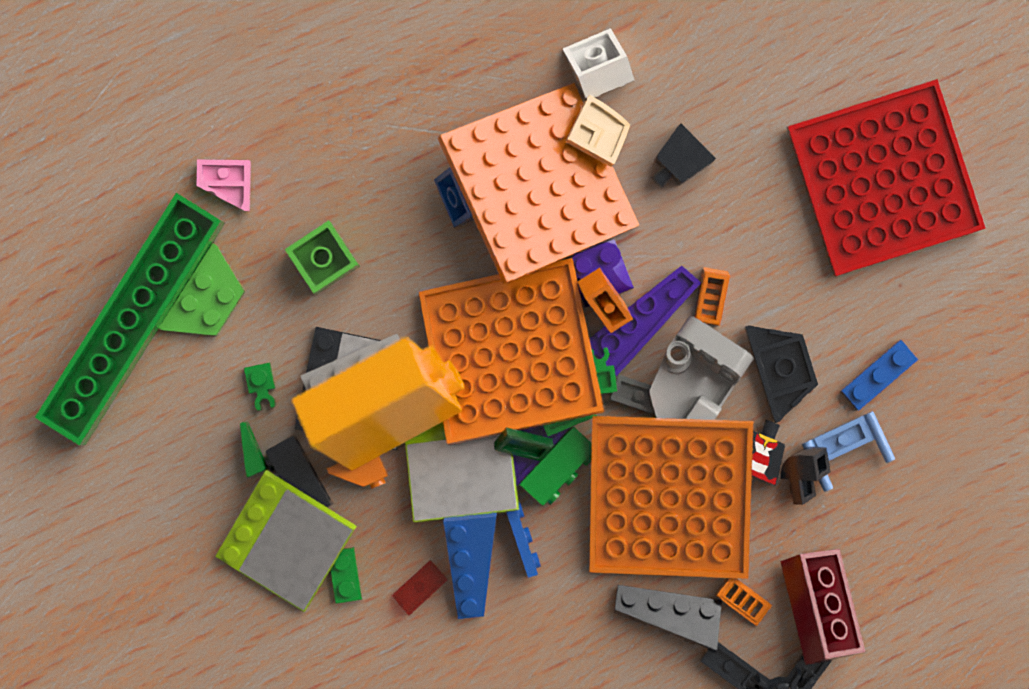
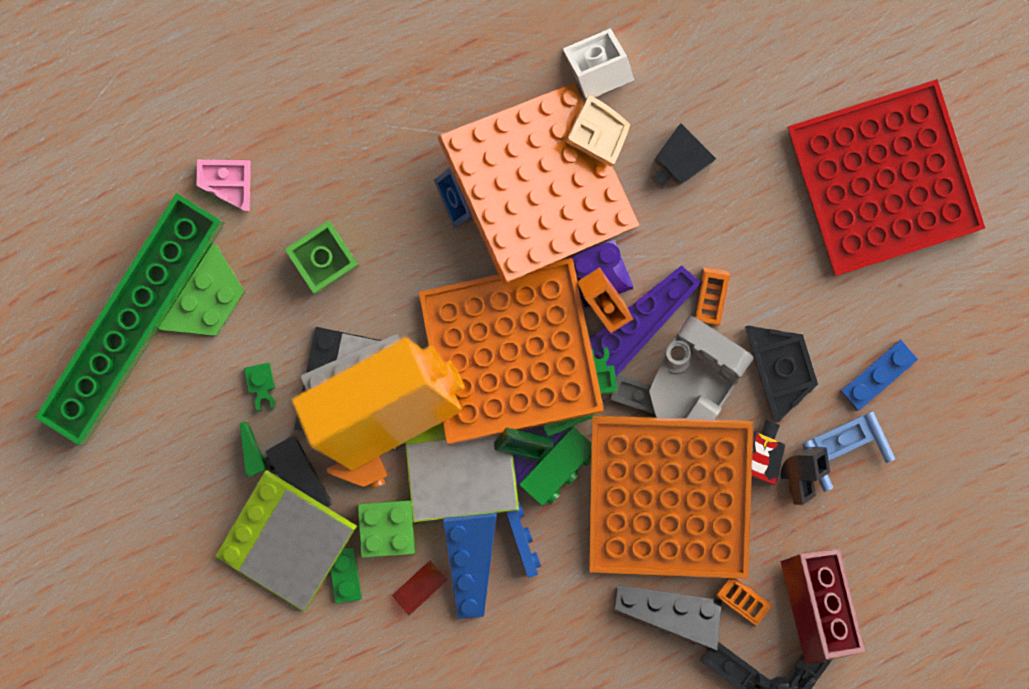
none -> bright green brick [358,499,416,558]

